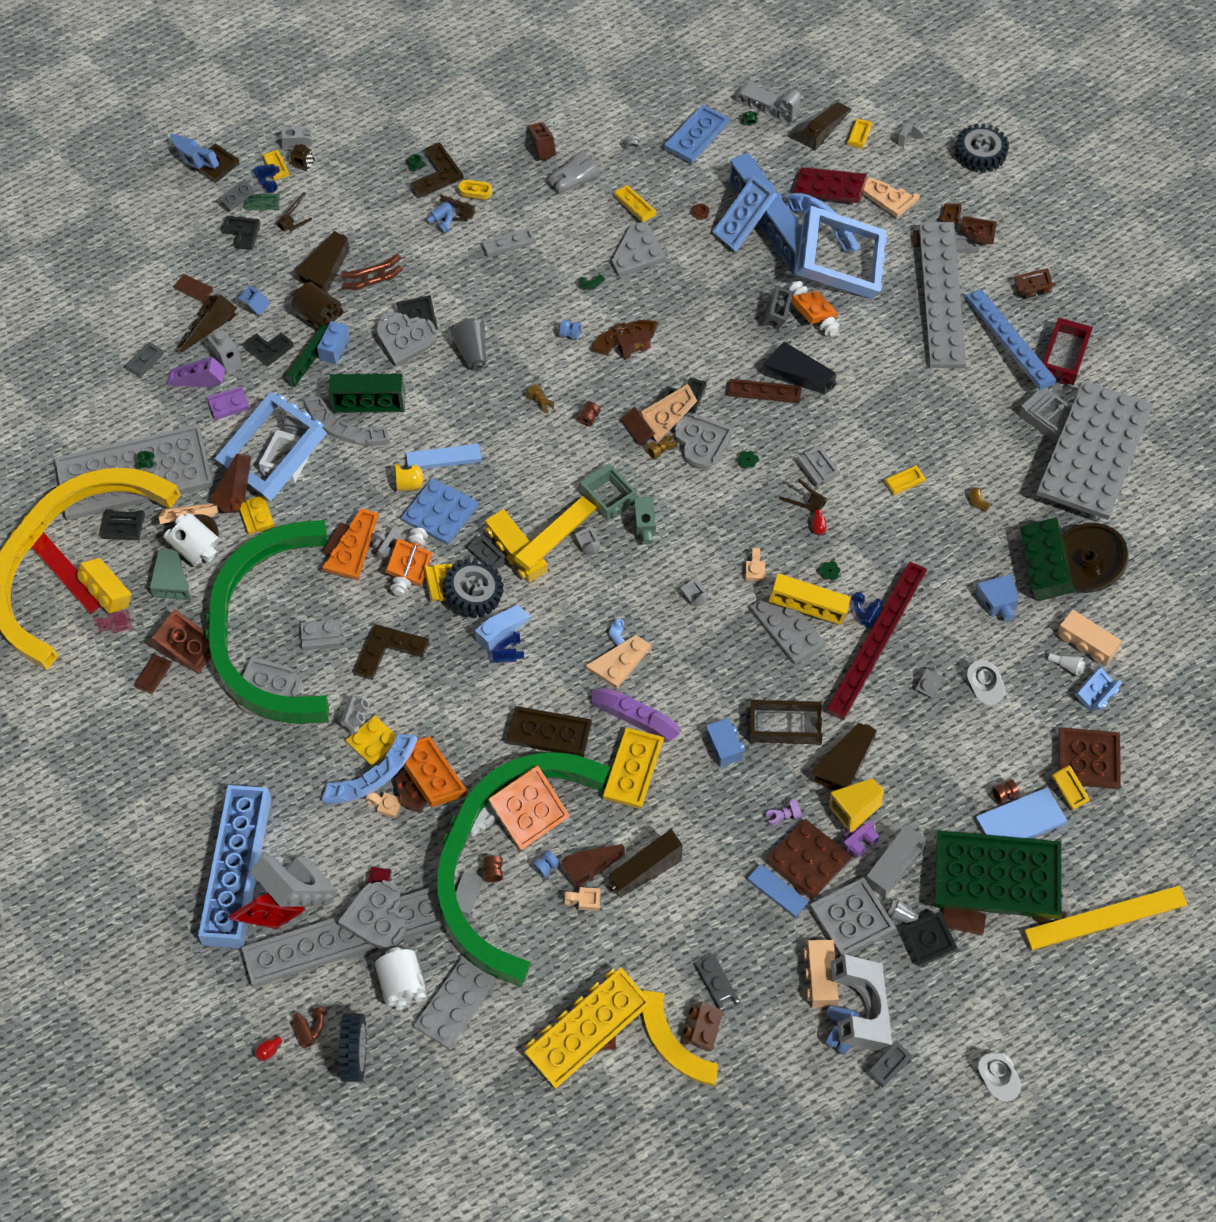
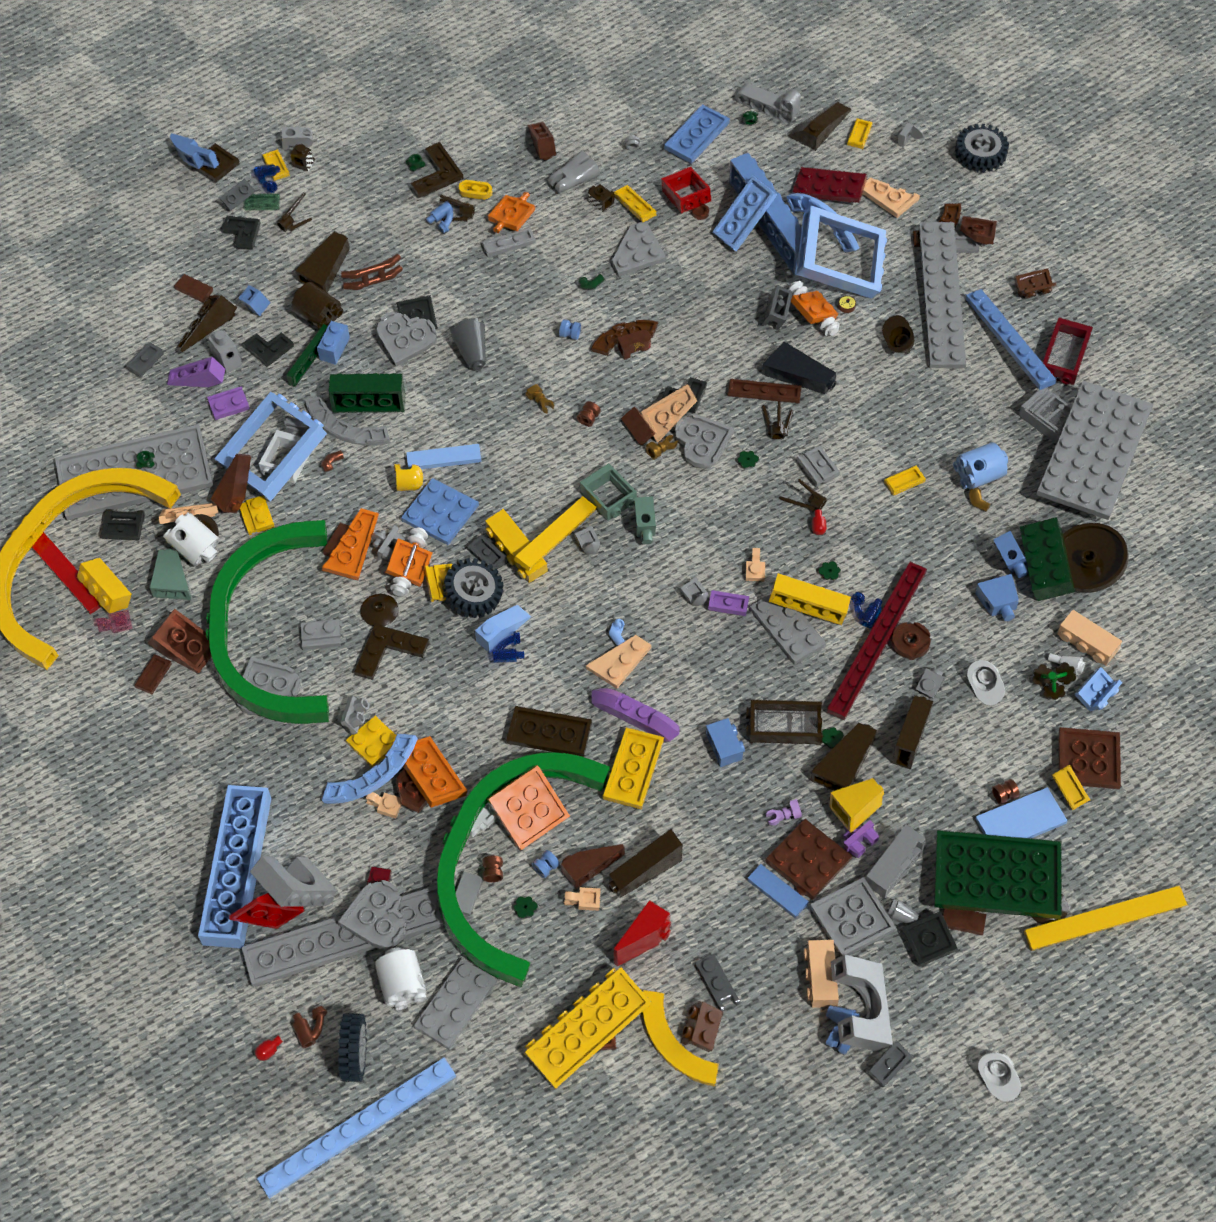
none -> light blue plate [257,1058,456,1199]
none -> copper arm [321,450,344,472]
none -> dark brown dish [360,594,399,626]
none -> orange plate [488,191,535,234]
none -> dark green plant [514,896,538,918]
none -> dark brown brick [588,184,615,212]
none -> red slope [614,900,671,967]
none -> red window [661,167,711,214]
none -> medium lavender plate [708,590,749,616]
none -> dark brown plant [762,401,793,440]
none -> dark green plant [822,727,844,748]
none -> tile [838,296,856,313]
none -> dark brown piece [882,315,915,353]
none -> copper plate [891,622,931,660]
none -> dark brown slope [892,695,933,769]
none -> light blue cylinder [953,442,1008,489]
none -> medium blue torso [993,531,1028,578]
none -> dark brown plant [1032,662,1076,700]

